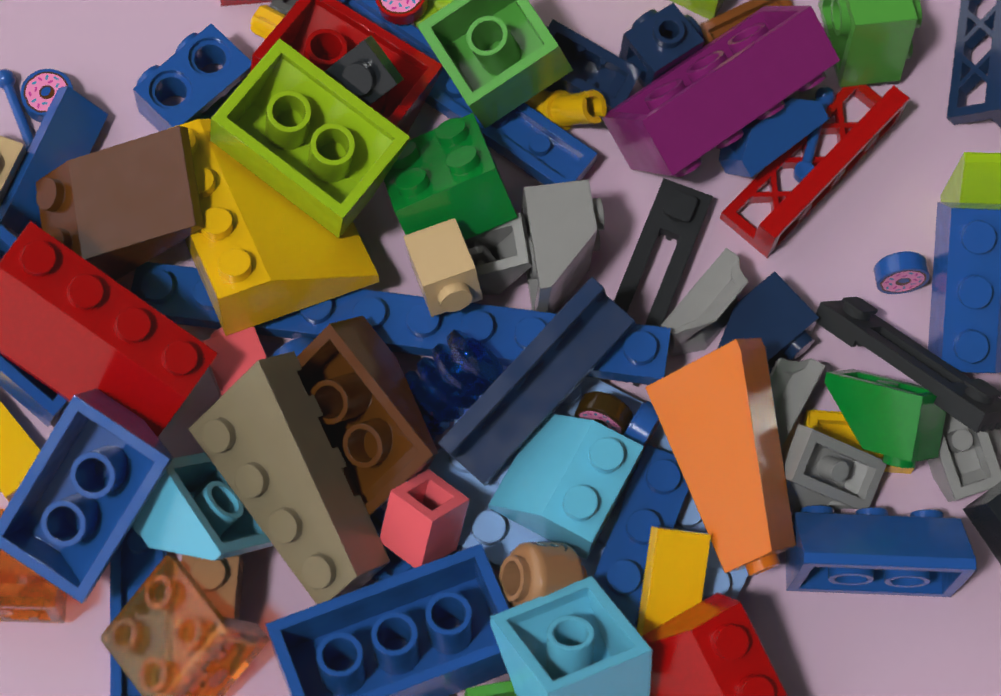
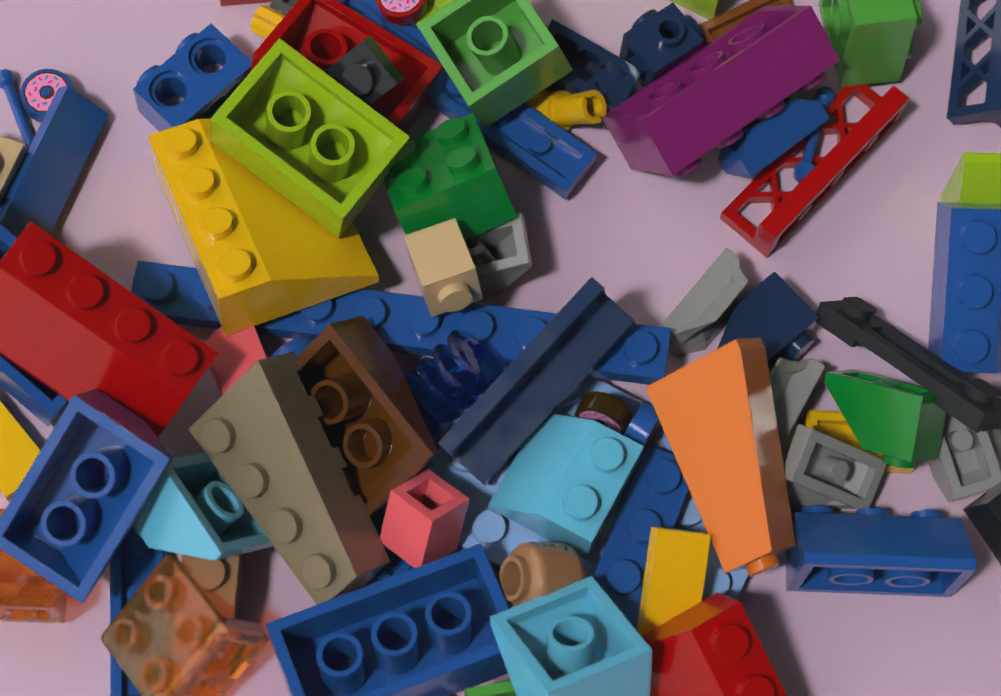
reddish brown slope [35,126,204,281] -> none
light grey slope [521,179,605,313] -> none
black container [614,178,713,387] -> none
blue tile [873,251,930,294] -> none

